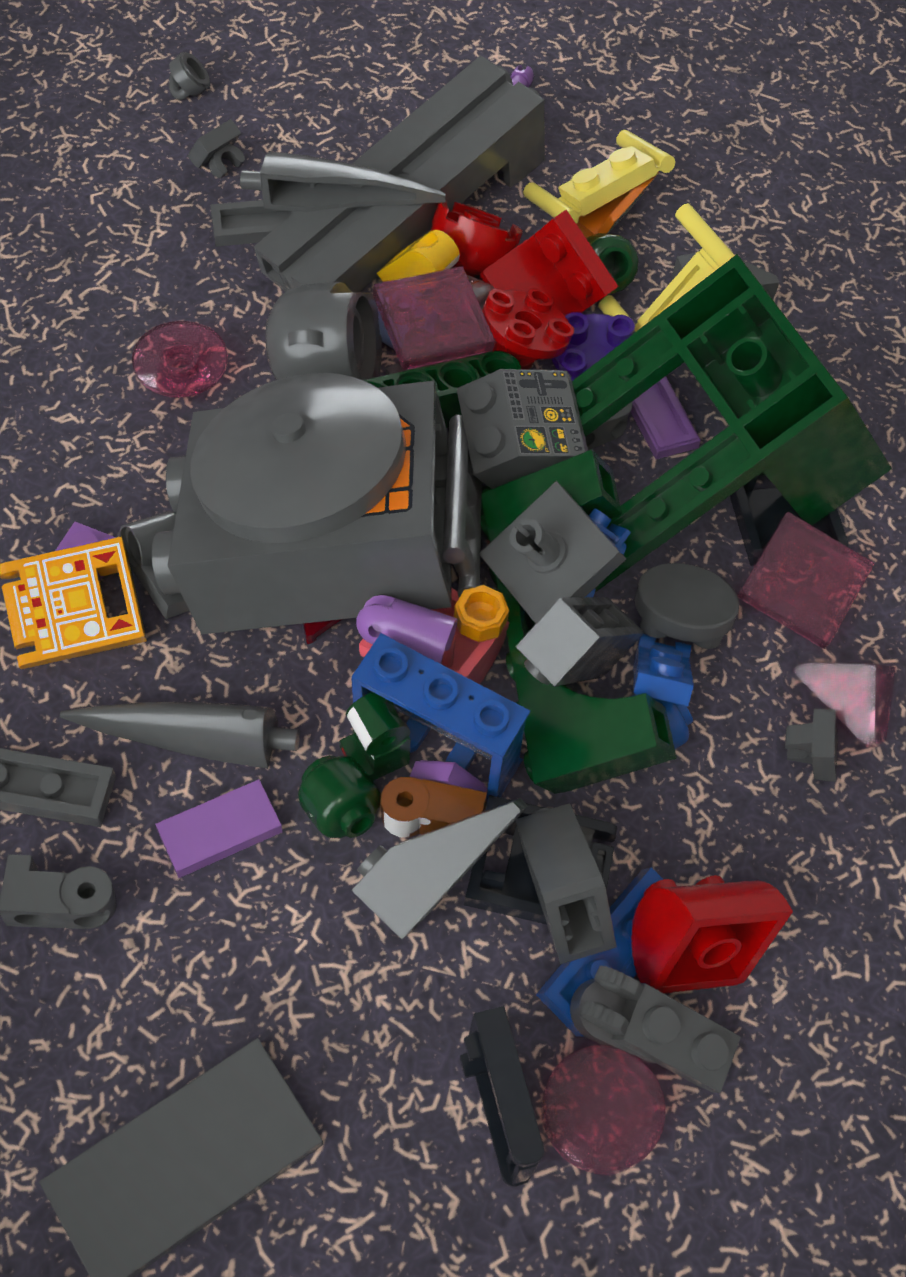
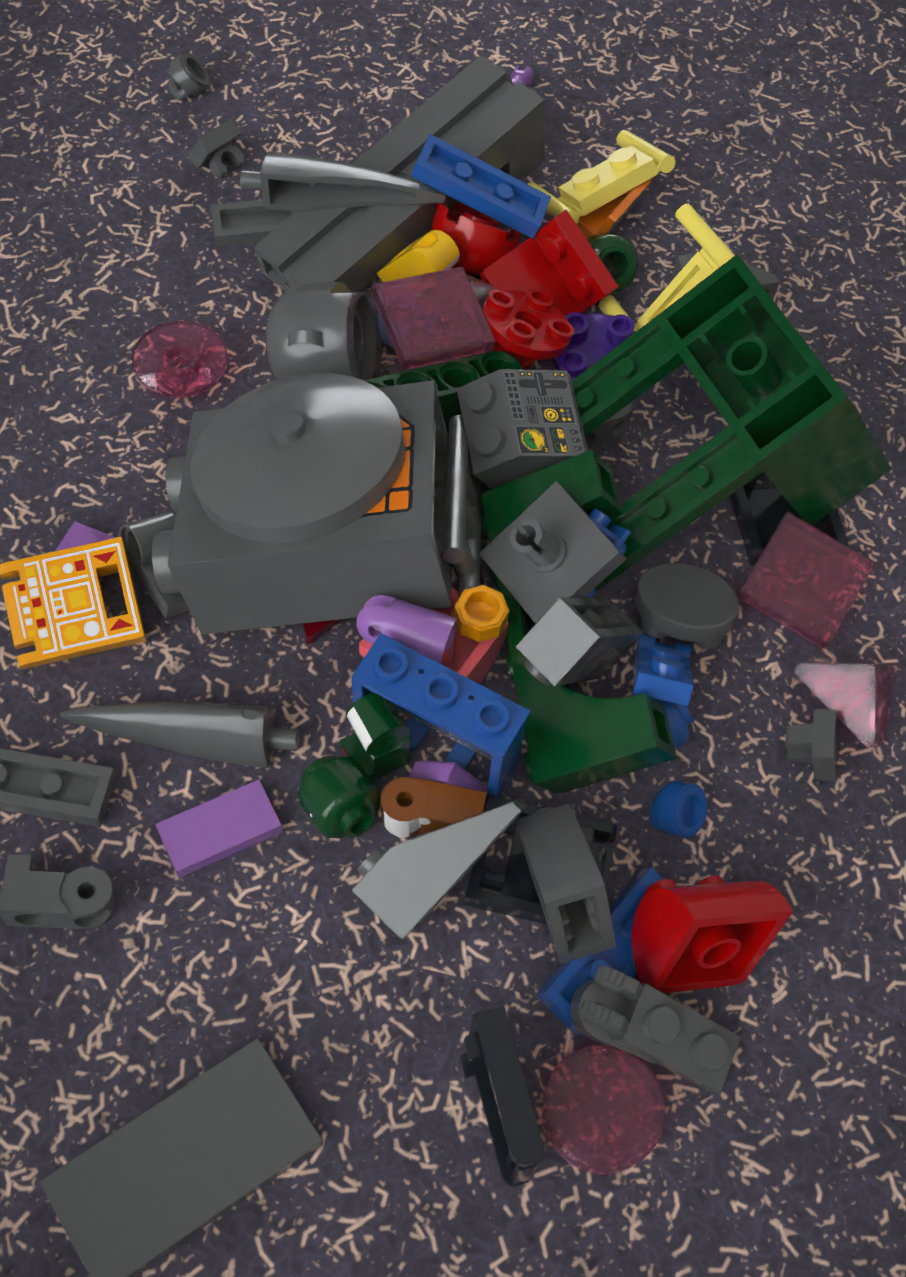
medium lavender tile [631,376,701,459] -> none
none -> blue plate [410,133,551,239]
none -> blue tile [649,780,708,838]

